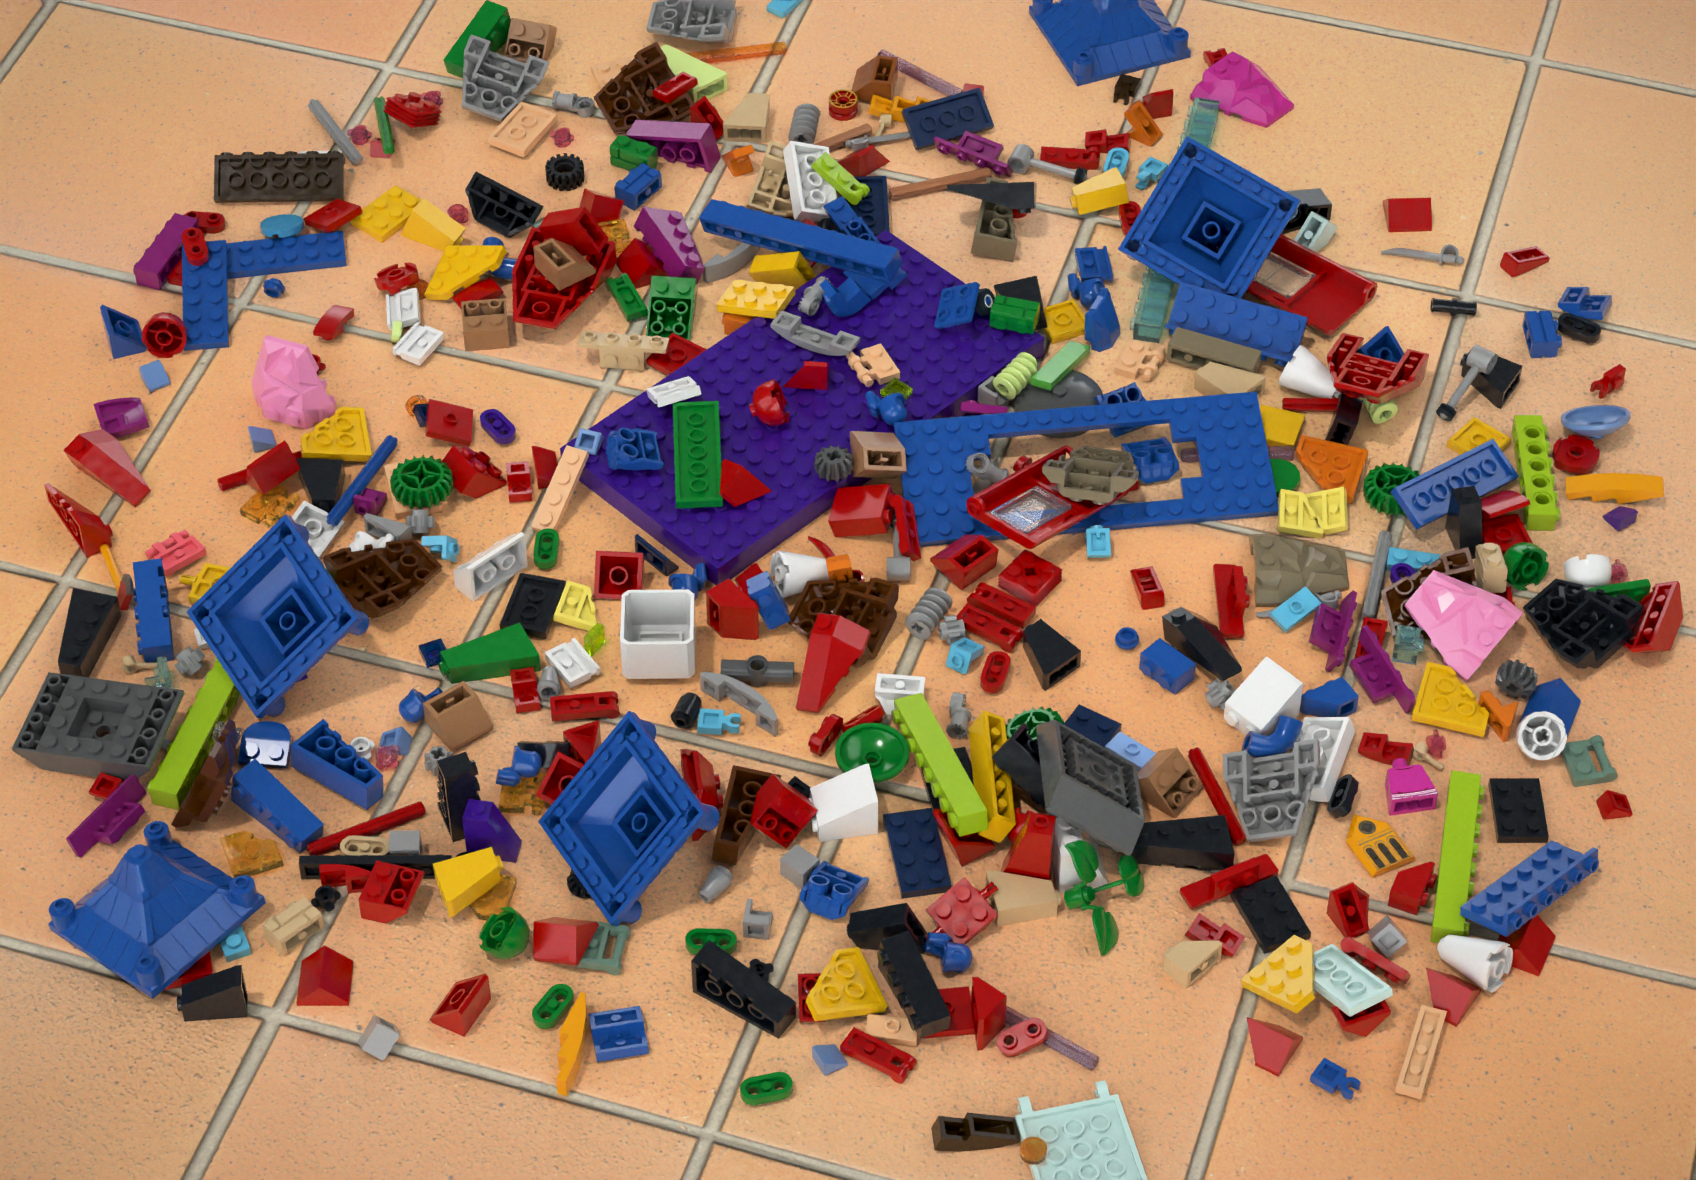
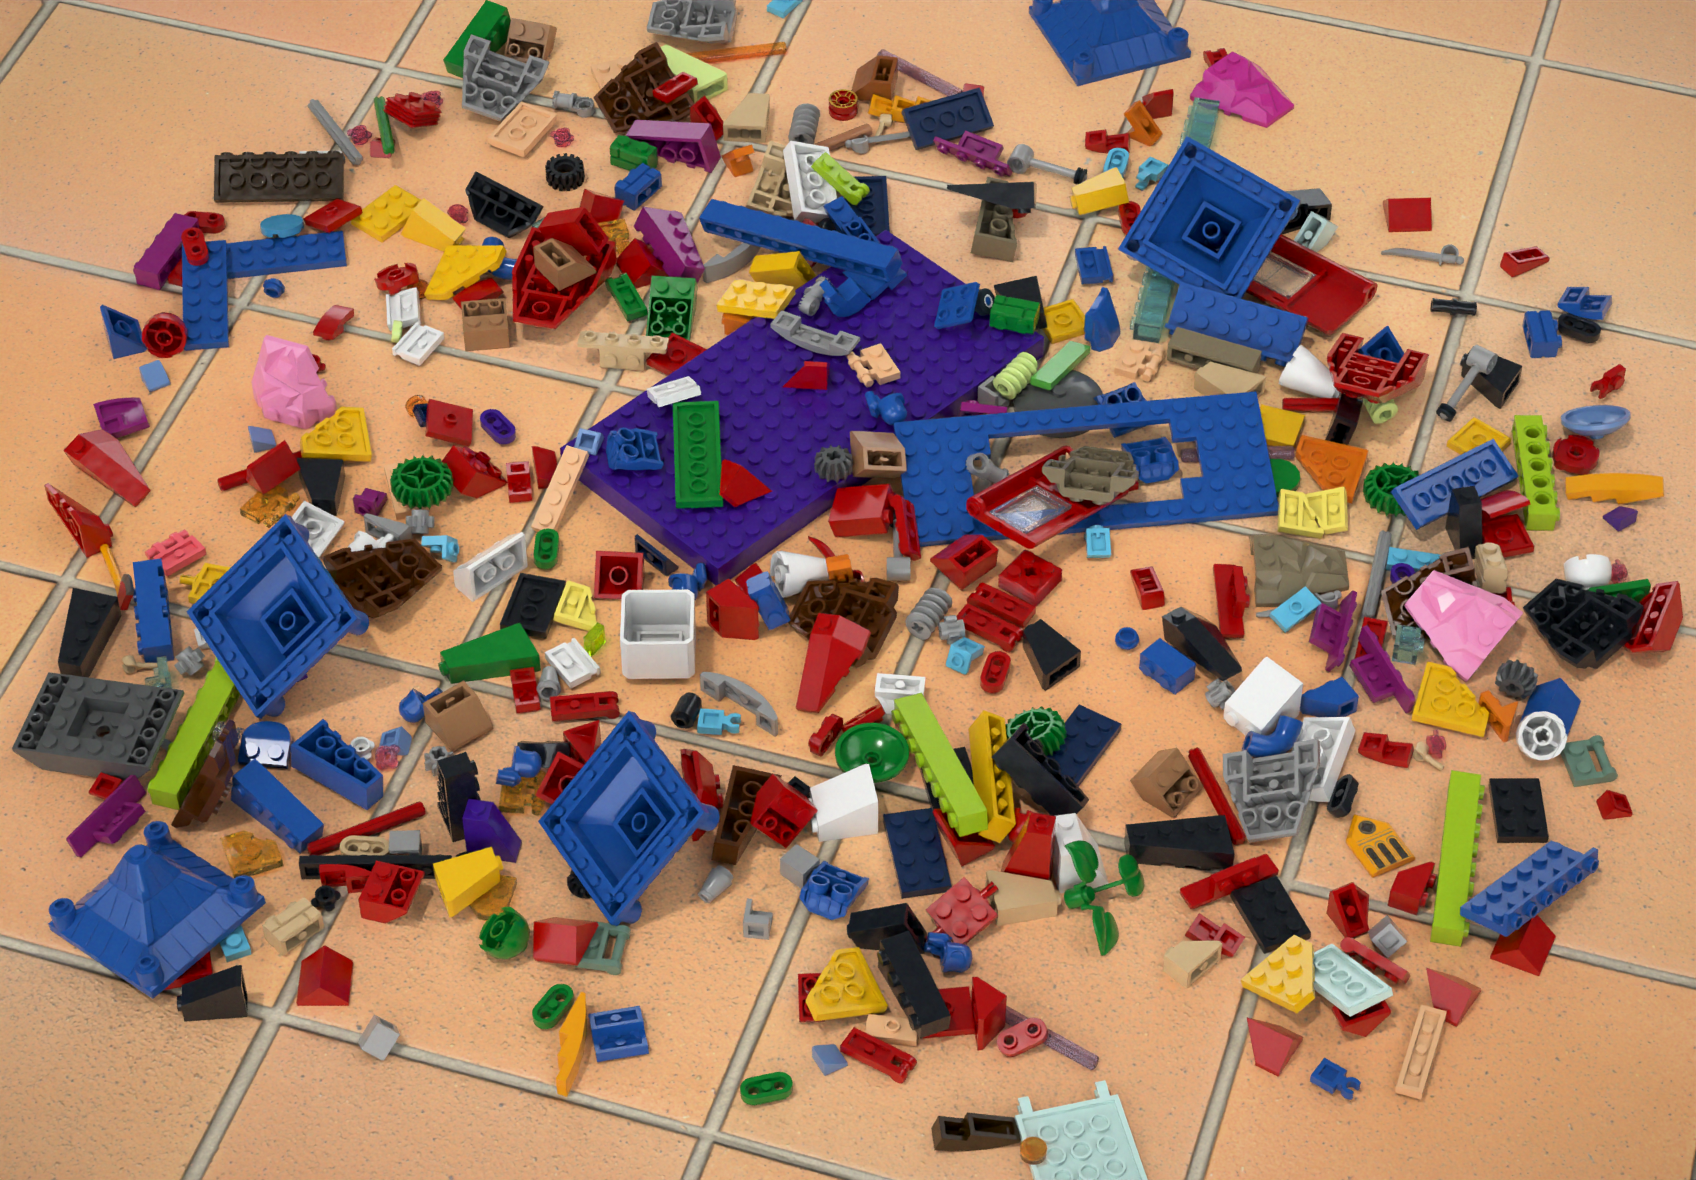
blue axle [326,435,398,526] -> none
clear blue plate [418,638,446,668] -> none
red slope [429,974,491,1037] -> none
green plate [685,928,737,955] -> none
black wedge [691,940,796,1039] -> none
dark grey piece [720,655,794,687] -> none
red cylinder [749,379,790,426] -> none
black plate [749,959,774,982] -> none
red slope [837,144,890,177] -> none
clear neon green tile [880,378,913,400] -> none
nougat axle [889,167,991,200] -> none
light grey connector [946,692,972,739] -> none
red plate [1013,455,1033,472] -> none
dark grey slope [1036,720,1145,856] -> none
red plate [1040,146,1100,170] -> none
blue piece [1067,273,1105,309] -> none
light blue plate [1105,732,1156,771] -> none
dark brown plate [1113,74,1141,105] -> none
dark pink torso [1385,758,1438,816] -> none
white cone [1437,934,1513,993] -> none
green cylinder [1503,542,1549,591] -> none

